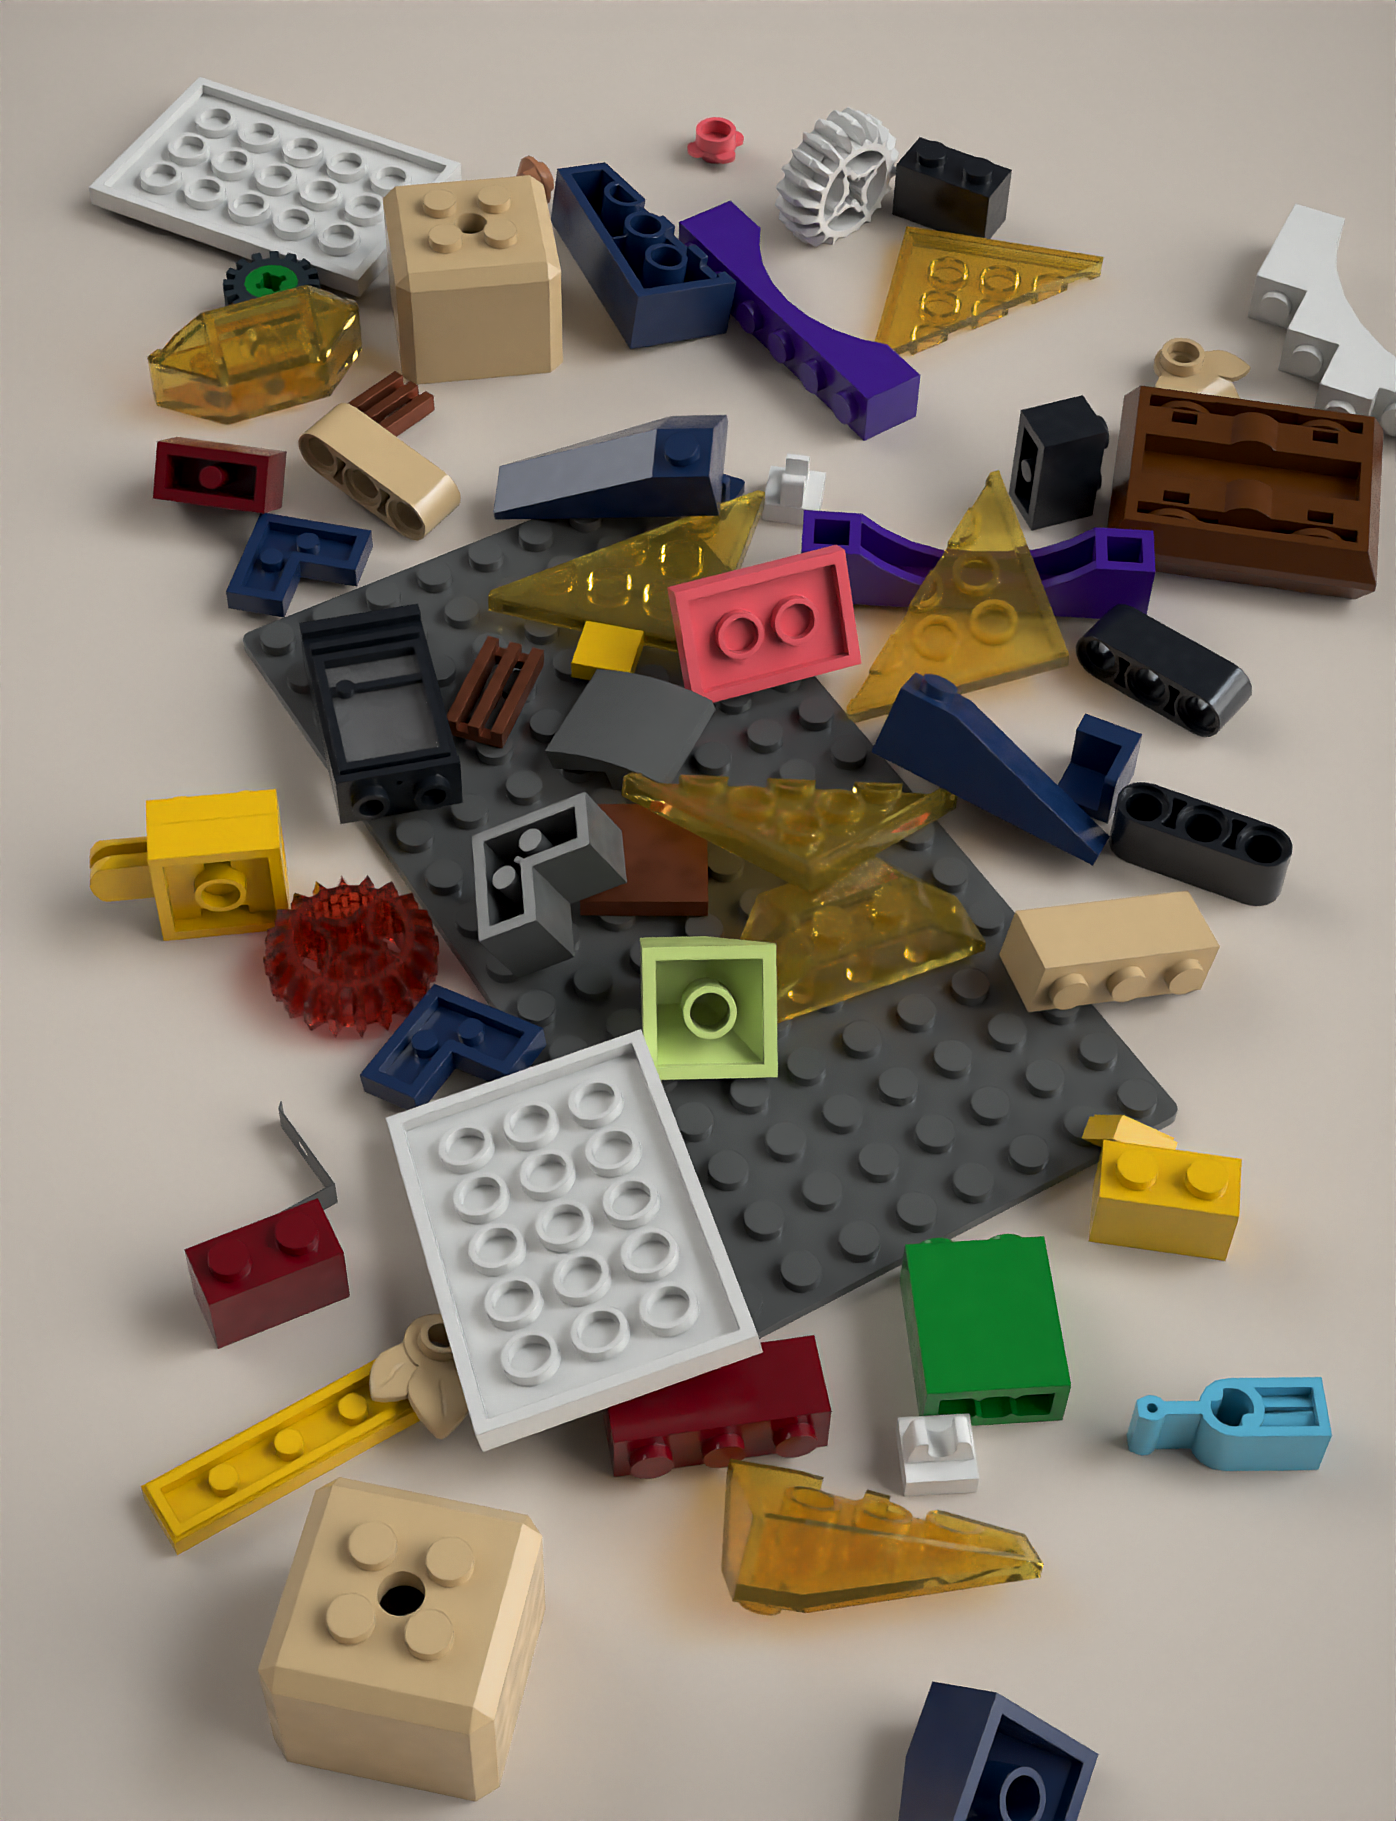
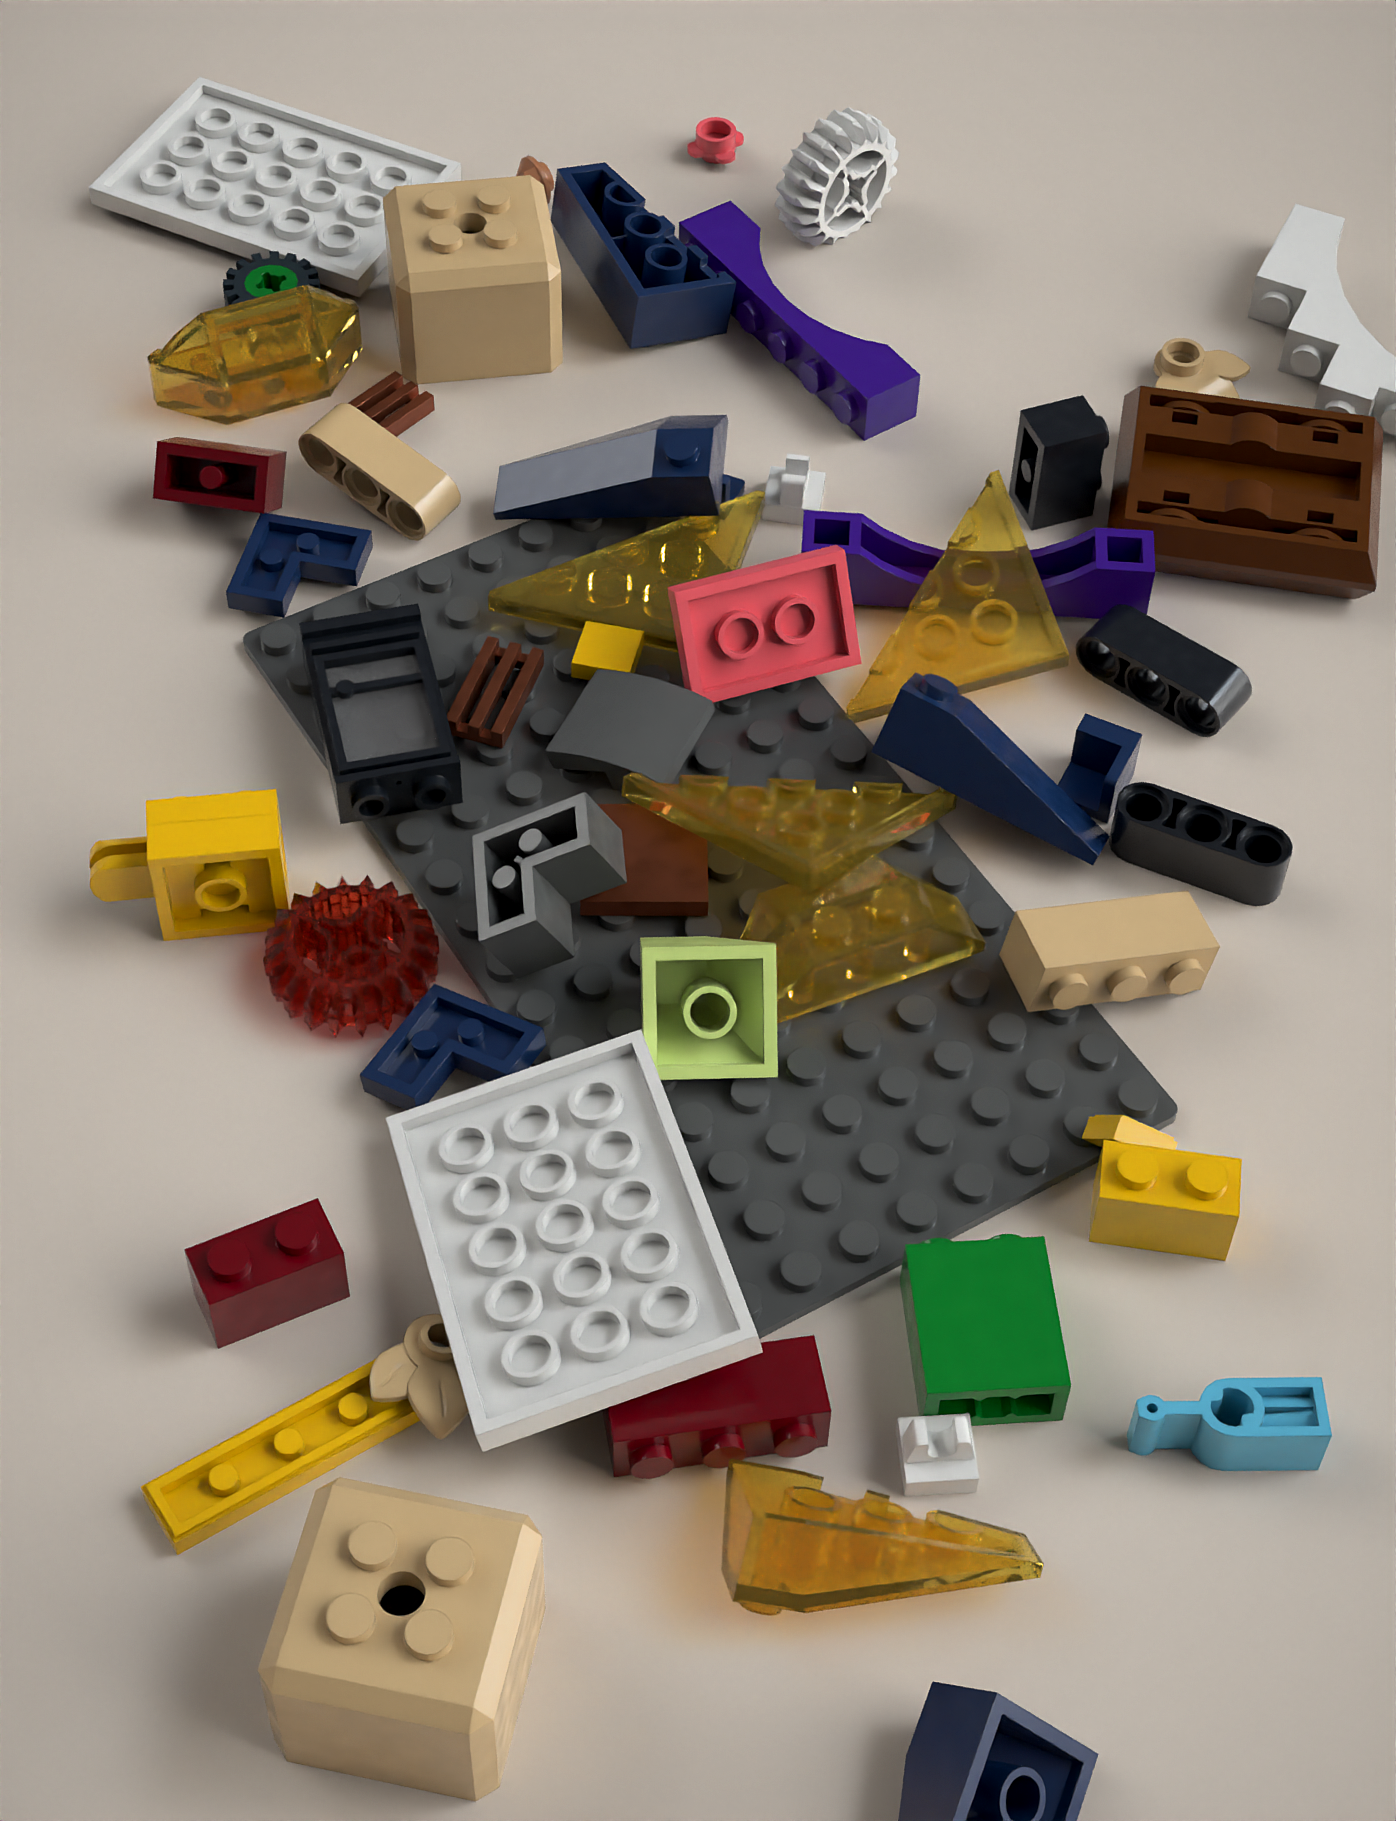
dark grey piece [278,1101,338,1213] -> none
clear yellow tile [875,226,1104,355] -> none
black brick [892,137,1012,248] -> none

